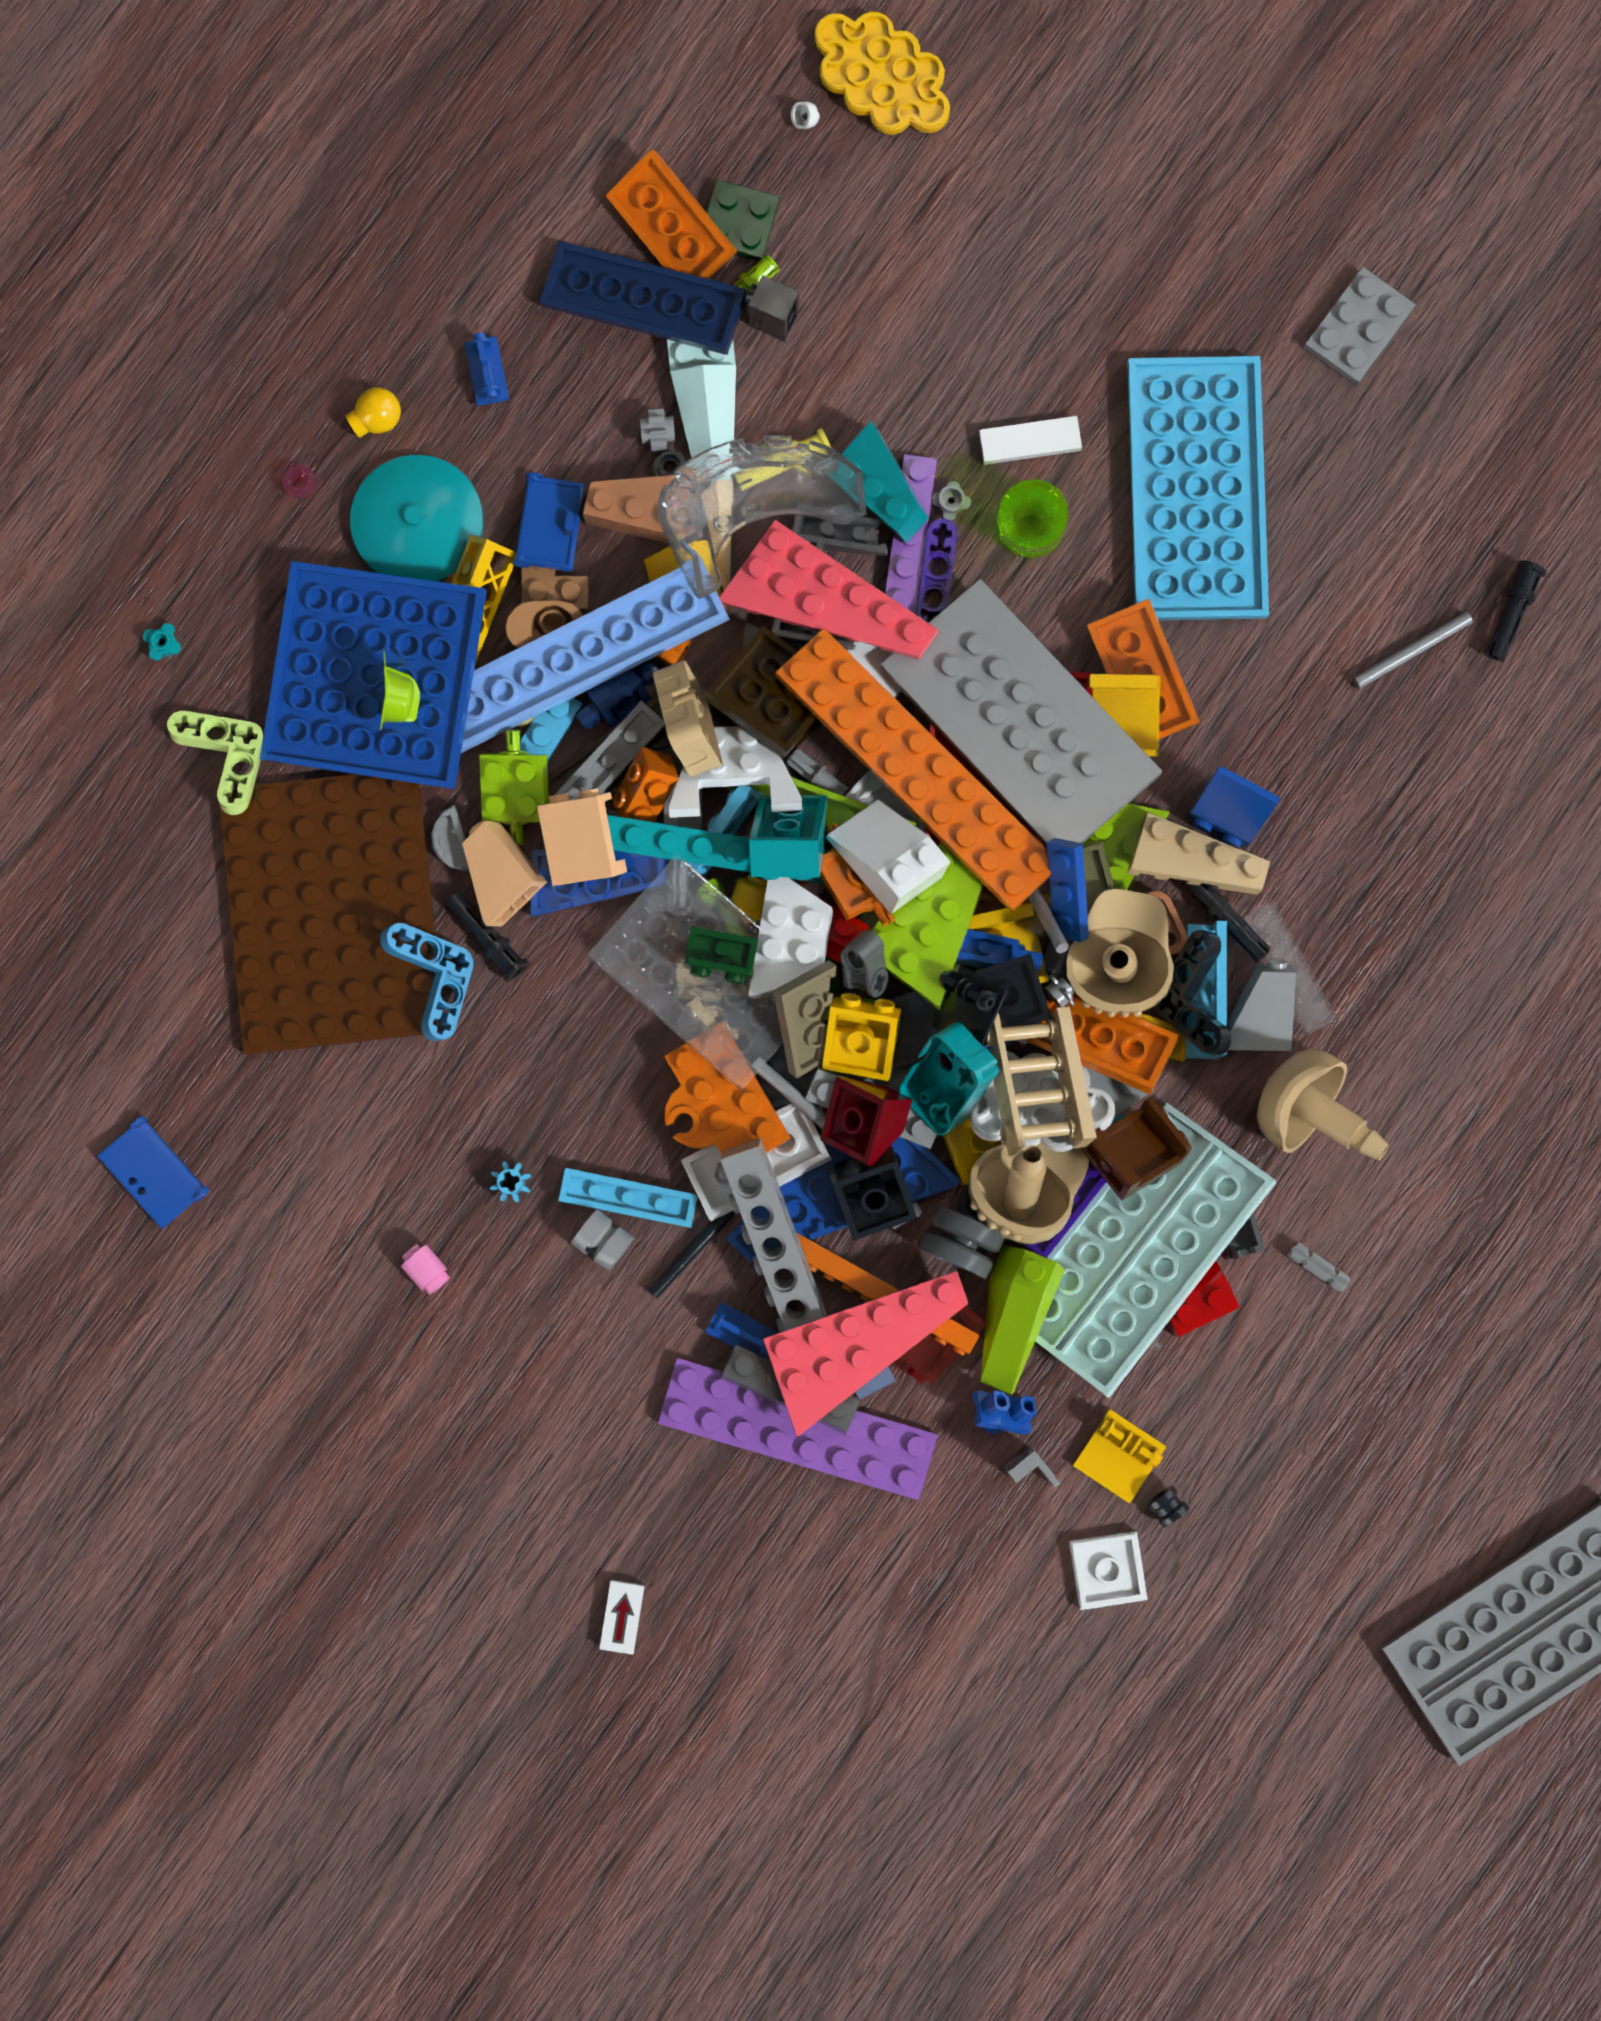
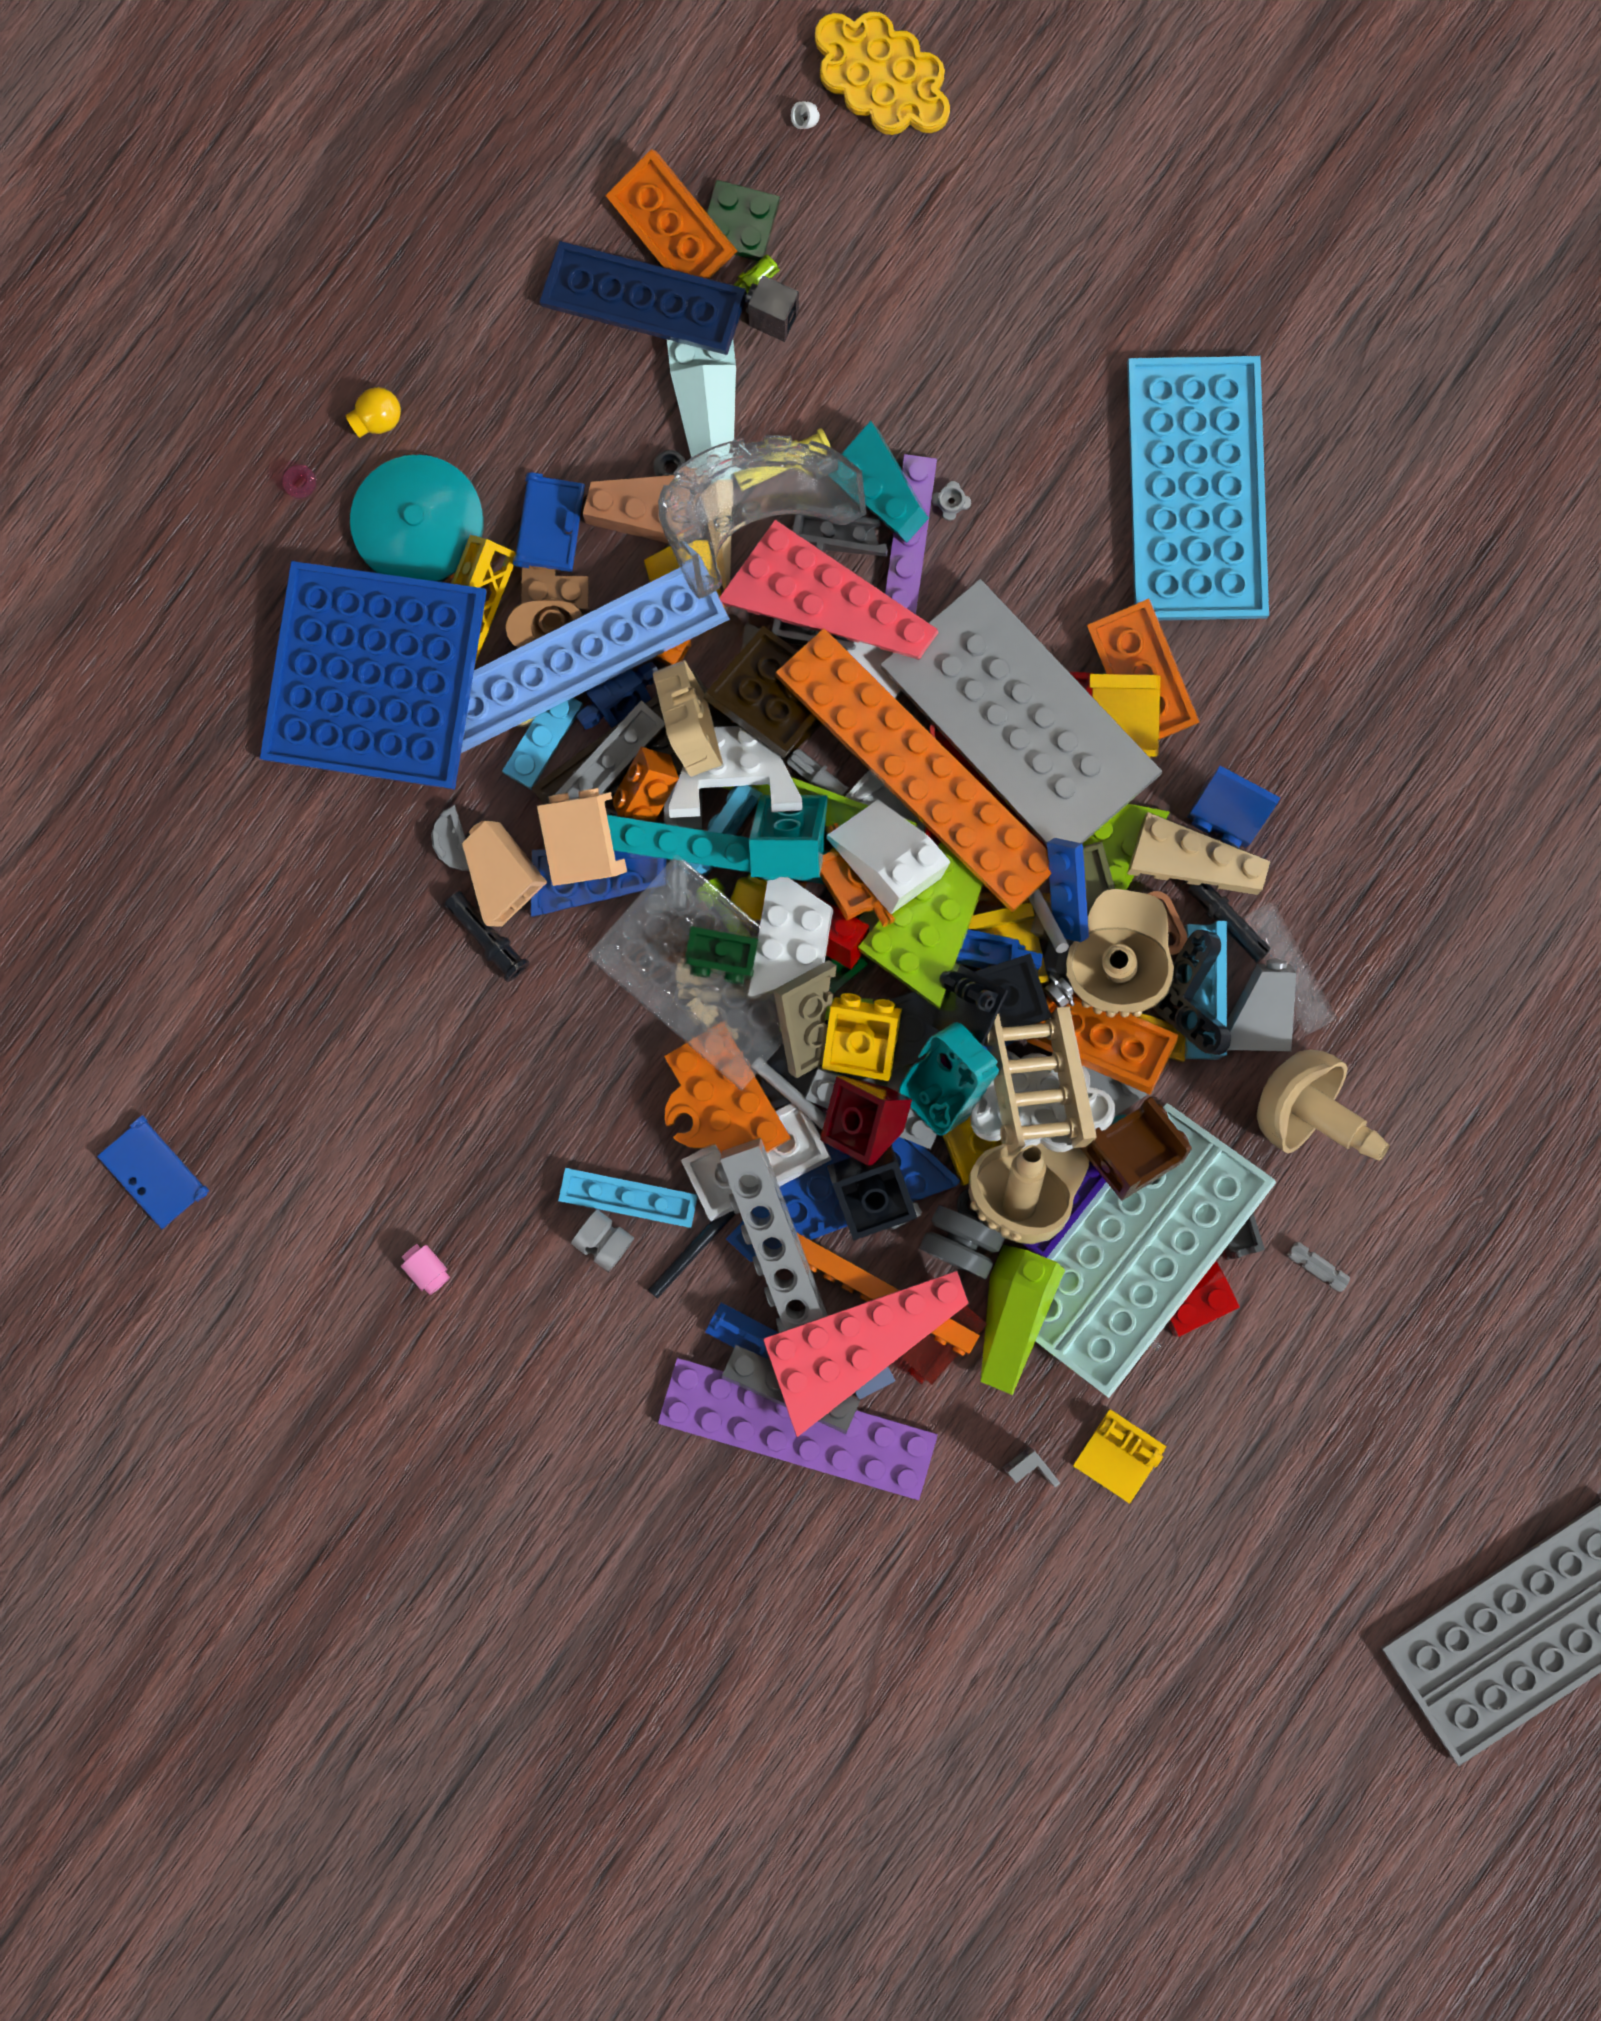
teal plate [143,623,181,661] -> none
yellowish green beam [167,711,263,815] -> none
reddish brown plate [220,774,444,1055] -> none
lime piece [380,648,420,730] -> none
dark azure beam [380,923,474,1042] -> none
blue hinge [464,333,510,406] -> none
lime plate [479,730,549,845] -> none
medium azure gear [490,1162,532,1203] -> none
white tile [599,1579,645,1655] -> none
light grey gear [640,409,675,451] -> none
dark grey piece [840,930,888,998] -> none
dark purple beam [916,518,957,622] -> none
blue hips [972,1390,1036,1435] -> none
white tile [979,416,1082,465] -> none
clear neon green wheel [997,479,1069,559] -> none
white tile [1069,1531,1148,1610] -> none
black wheel [1146,1485,1190,1528] -> none
light grey plate [1304,267,1416,386] -> none
light grey bar [1353,611,1473,689] -> none
black pin [1484,560,1547,662] -> none

